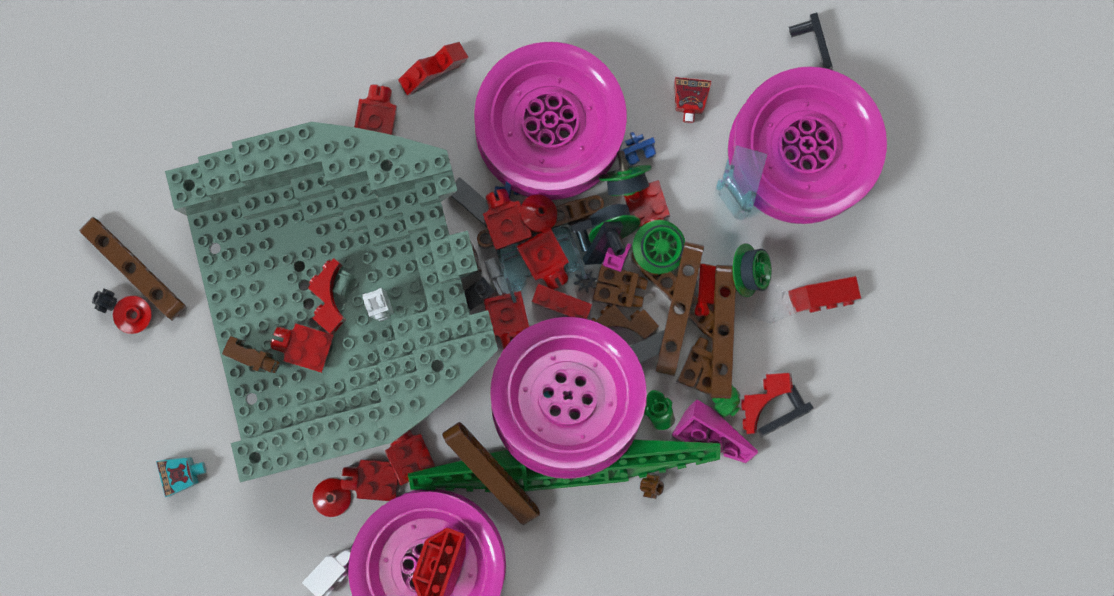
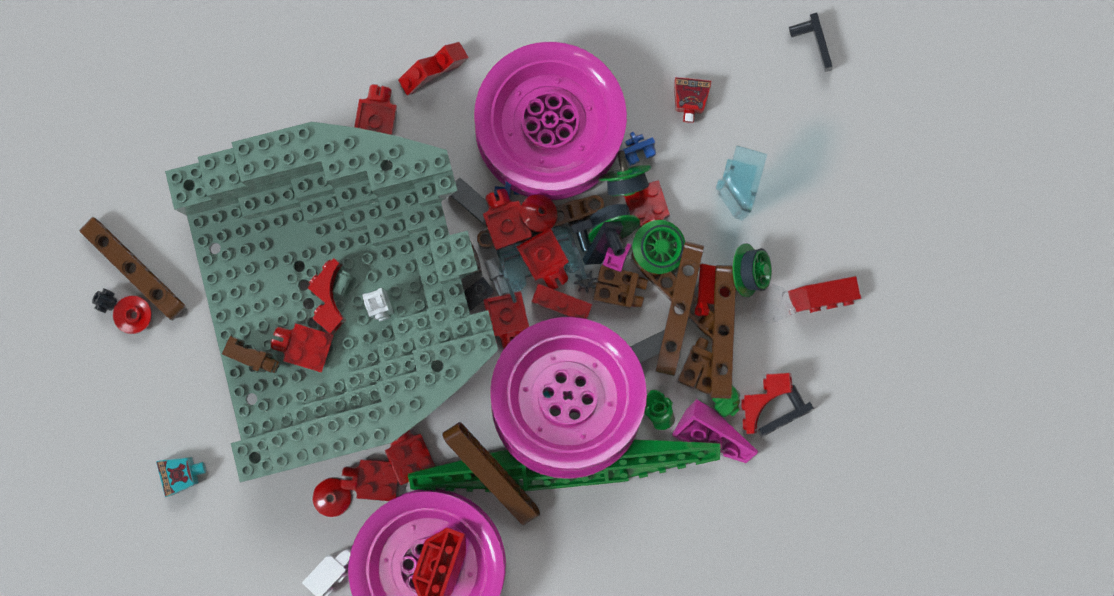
reddish brown arch [591,304,659,340] -> none
reddish brown gear [640,474,664,499] -> none
dark pink wheel [728,67,887,224] -> none

